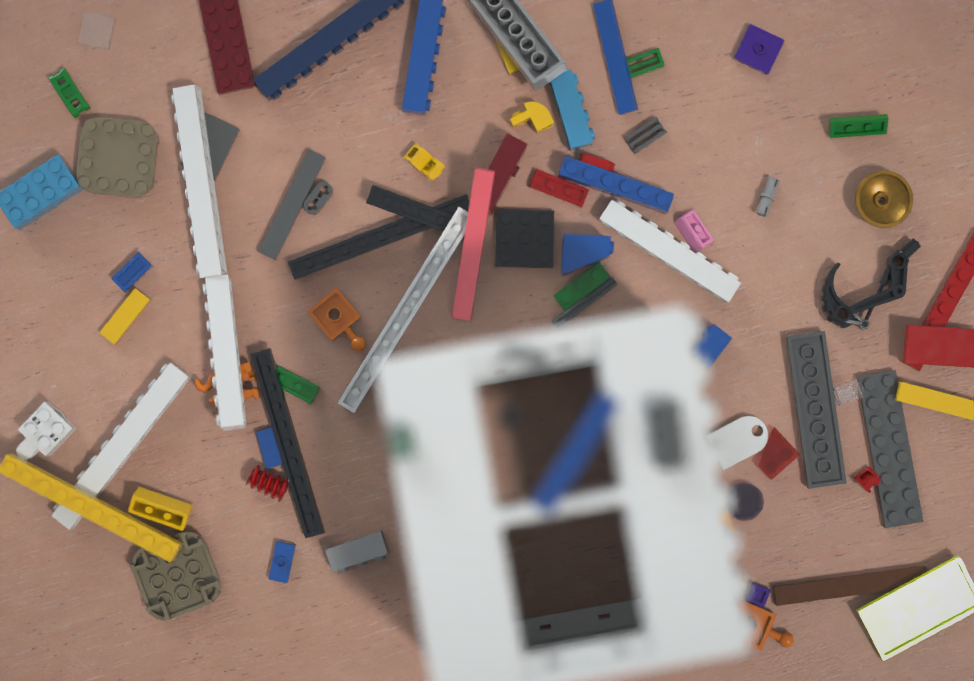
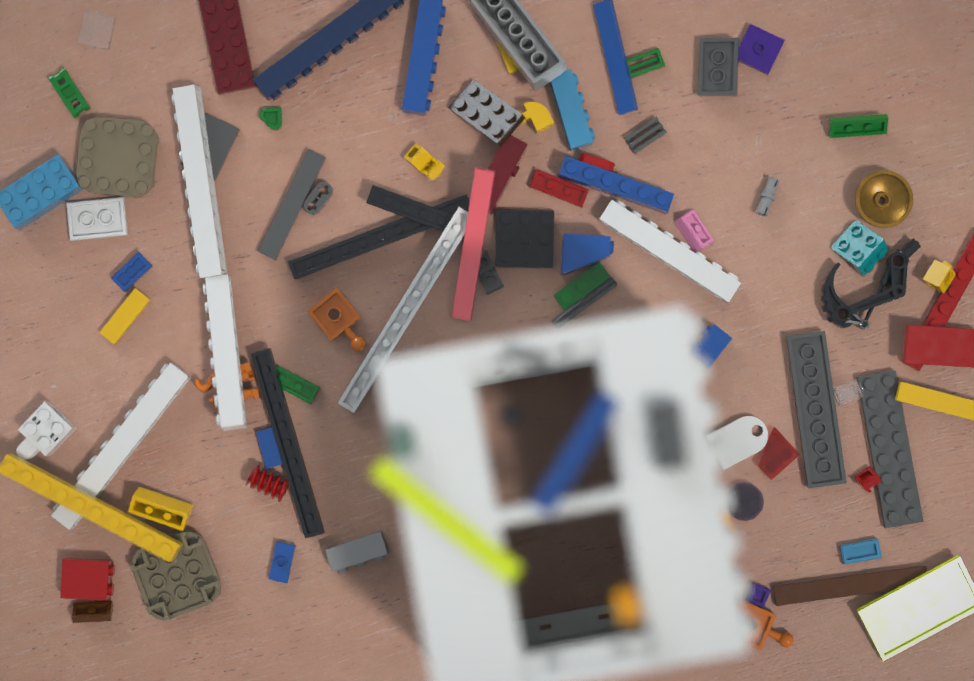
none -> red brick [60,558,115,600]
none -> white tile [66,197,128,241]
none -> reddish brown plate [71,601,113,623]
none -> green tile [259,107,282,131]
none -> neon yellow tile [370,457,523,584]
none -> plate [449,79,525,147]
none -> dark grey slope [478,250,504,295]
none -> light orange brick [611,585,643,624]
none -> dark grey plate [698,38,739,96]
none -> teal bracket [832,221,889,277]
none -> dark azure tile [839,538,882,565]
none -> yellow brick [923,260,956,294]

